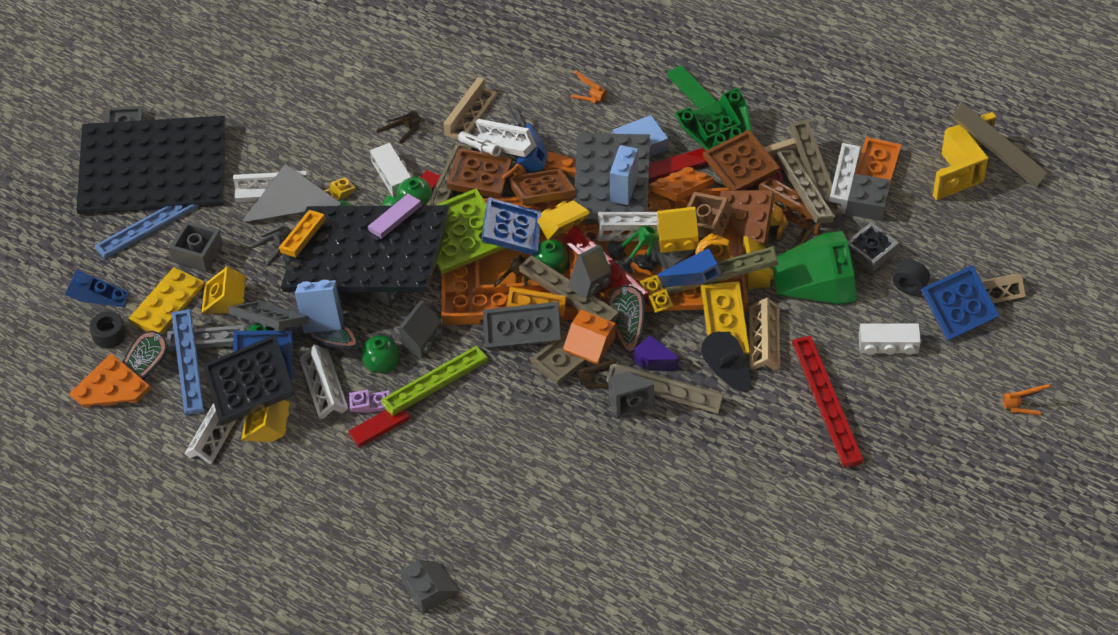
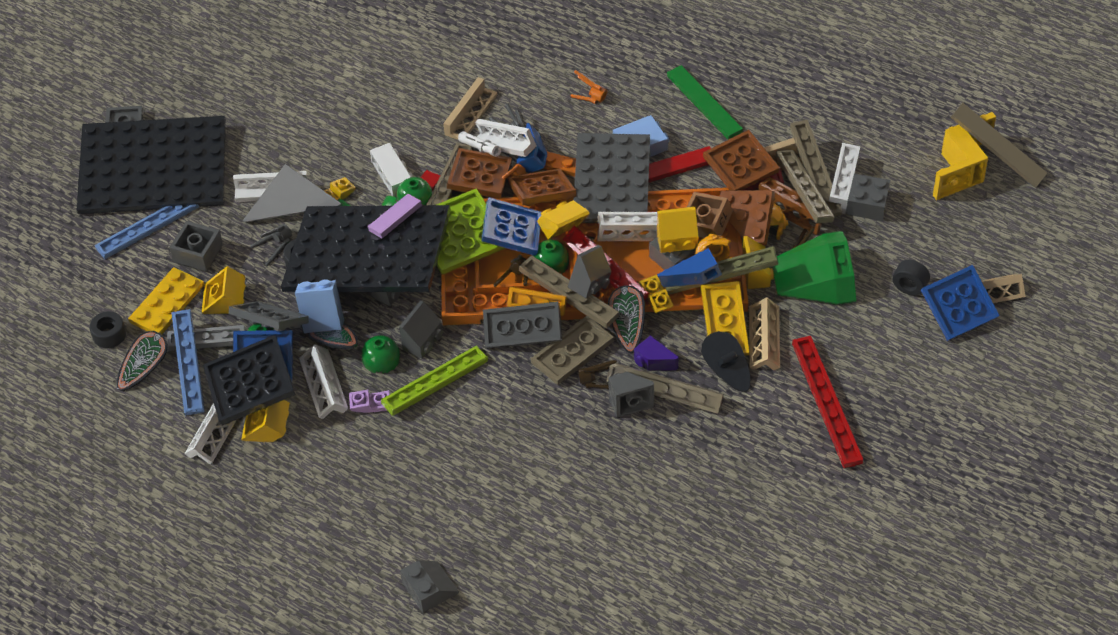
blue slope [65,269,129,307] -> none
orange plate [69,354,151,408] -> none
light orange plate [279,210,326,257] -> none
red tile [348,410,410,448] -> none
dark brown plant [376,110,421,143] -> none
orange slope [563,310,616,365] -> none
plant [607,225,658,274] -> none
light blue brick [610,145,638,205] -> none
orange plate [649,167,714,201] -> none
green wedge [674,87,752,151] -> none
piece [847,222,899,273] -> none
orange plate [854,137,902,184] -> none
white brick [859,323,920,355] -> none
orange plant [1003,384,1051,415] -> none

